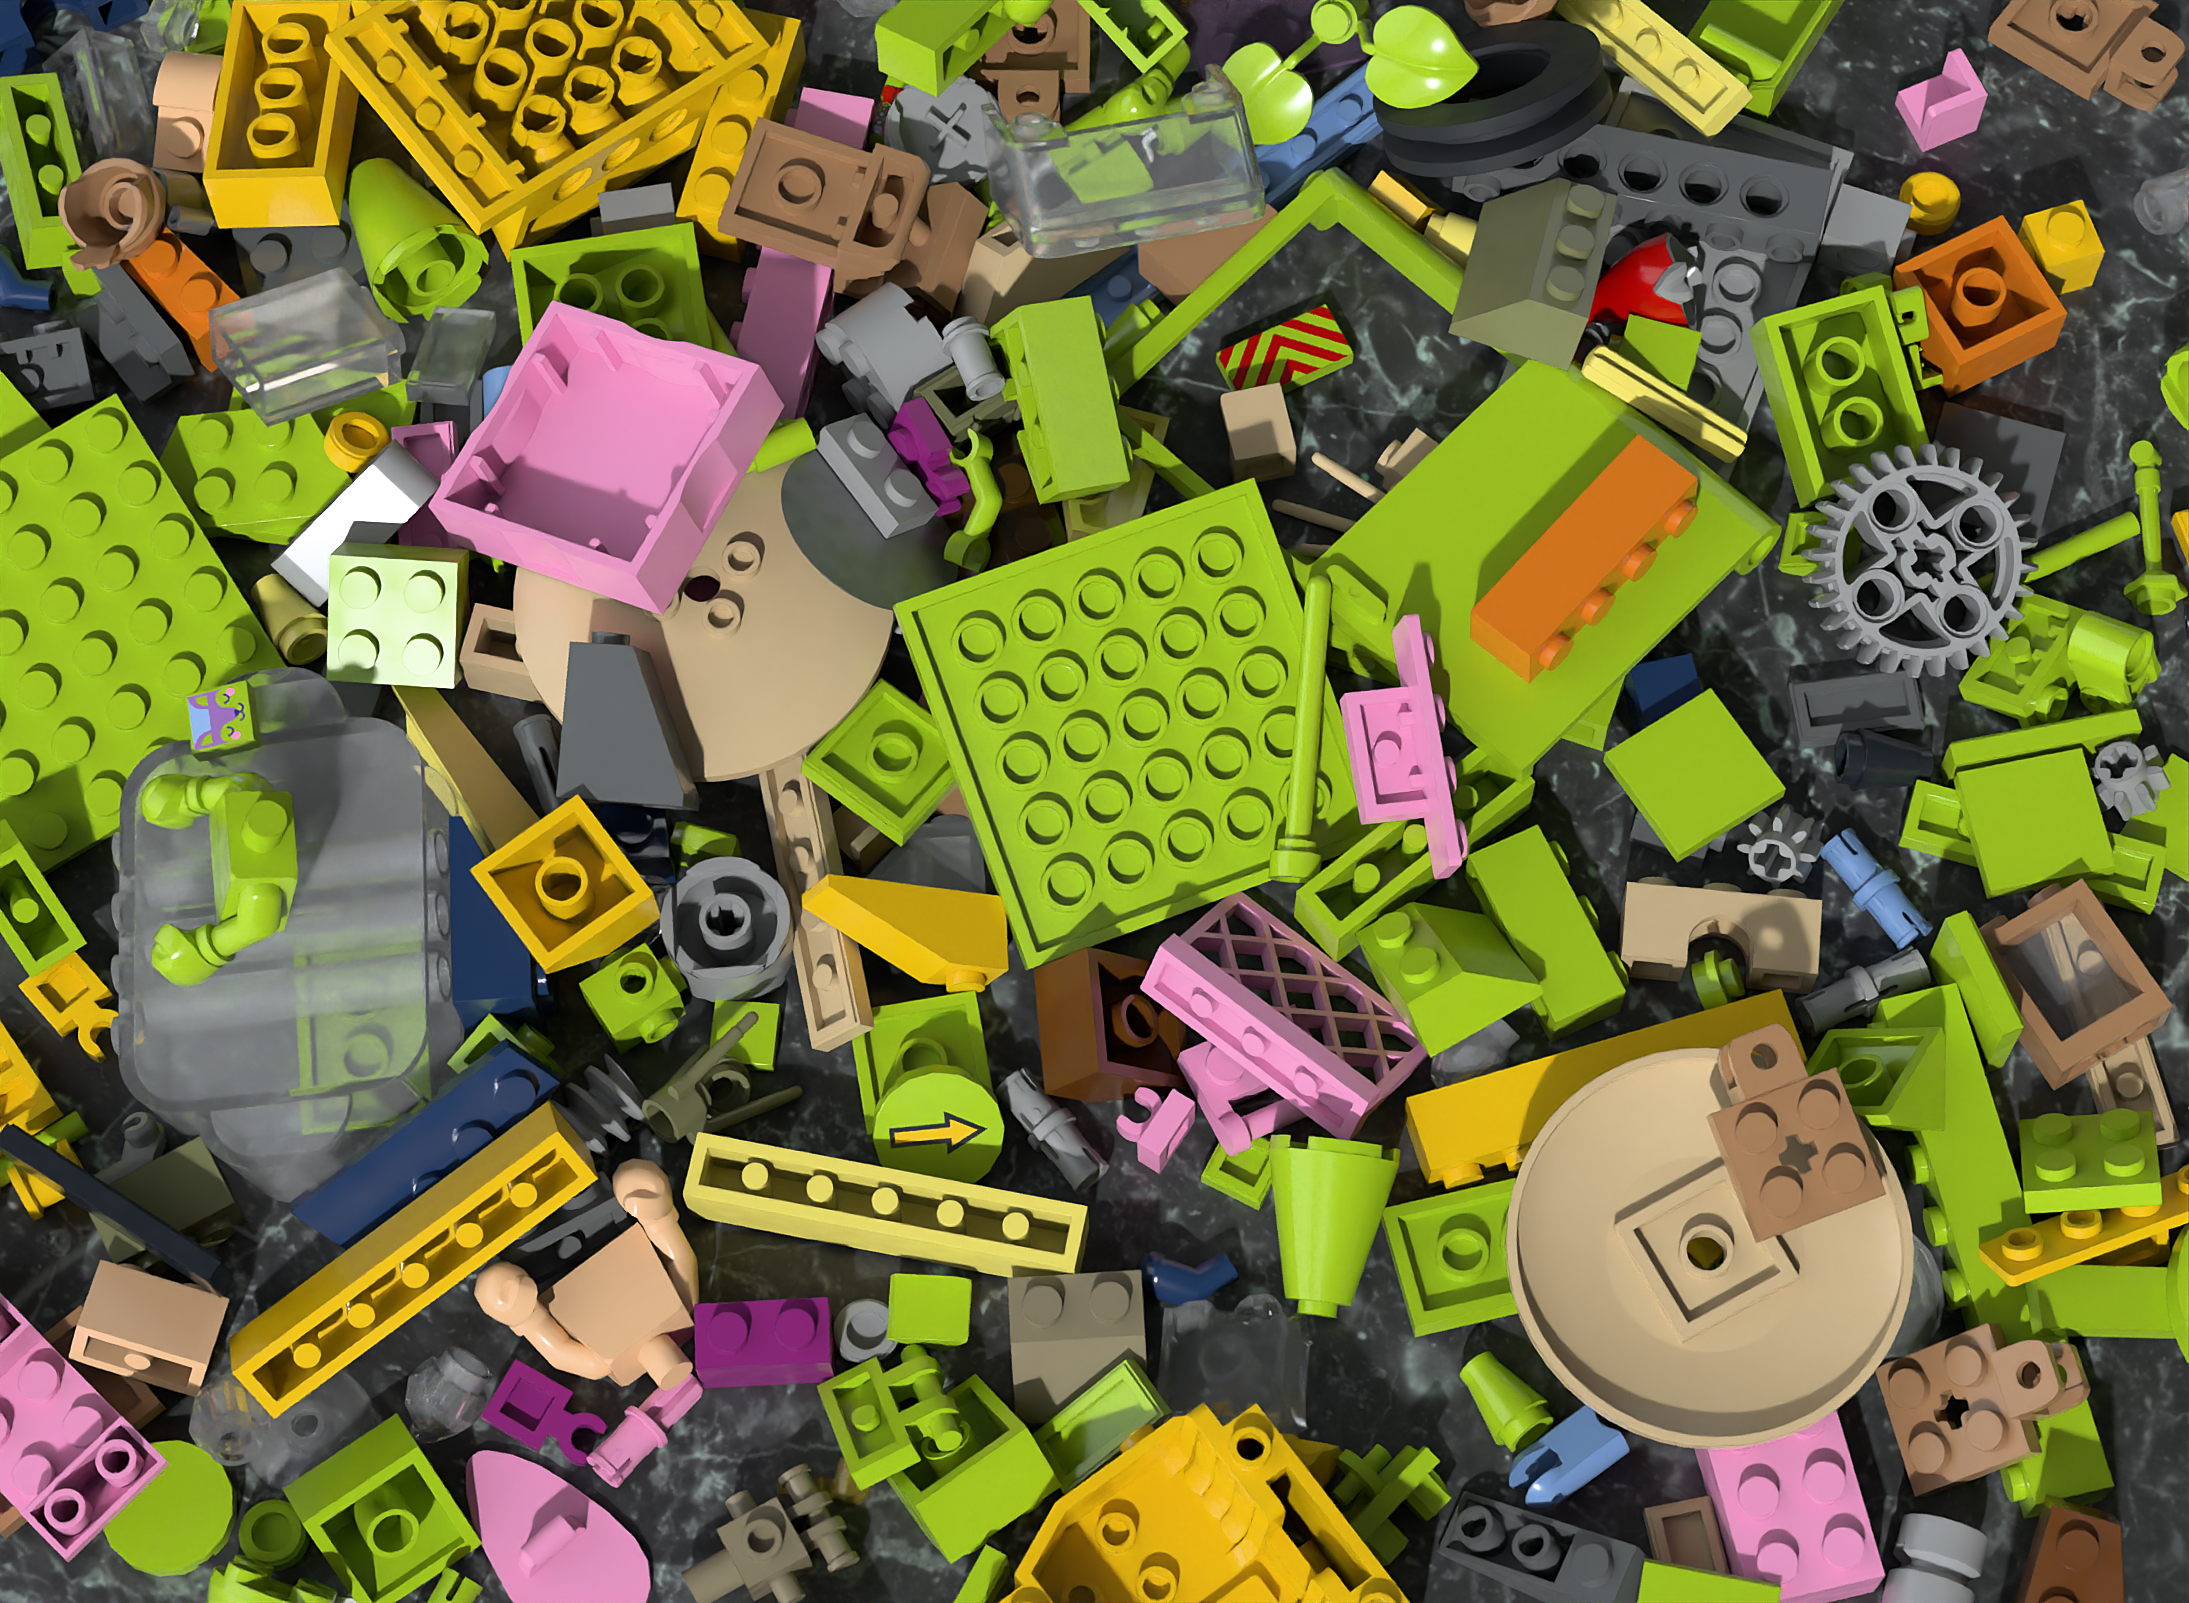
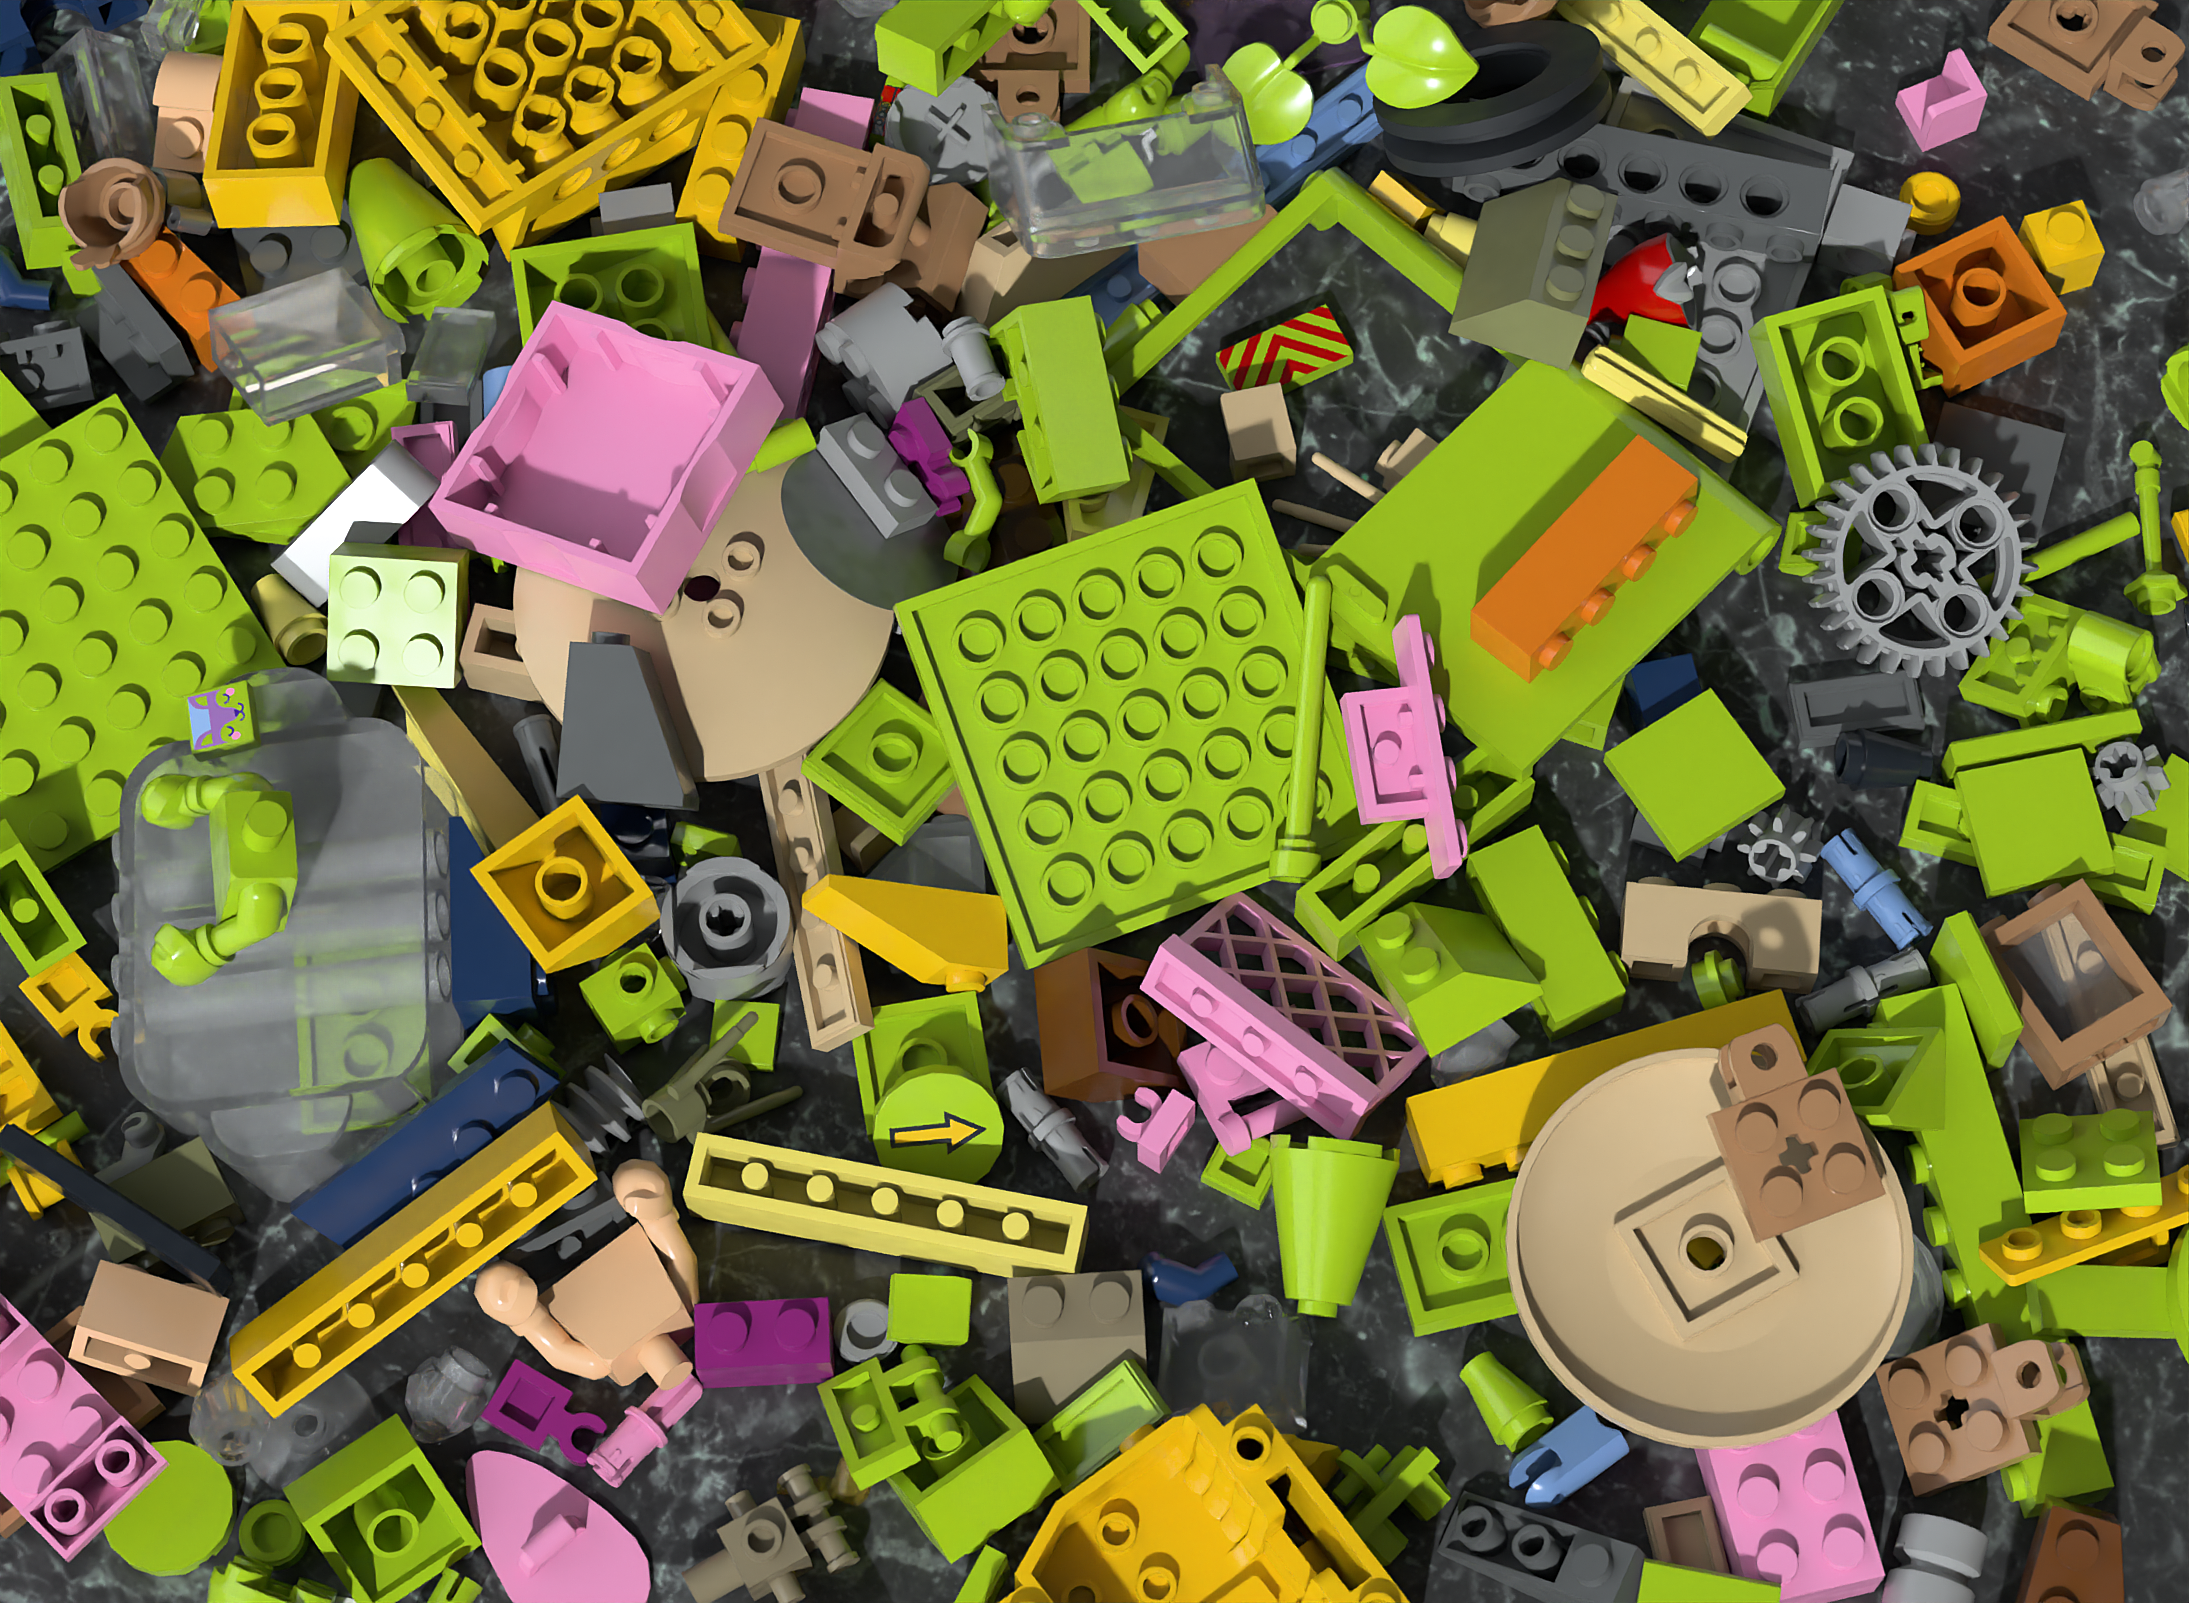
yellow tile [323,411,390,474] -> none

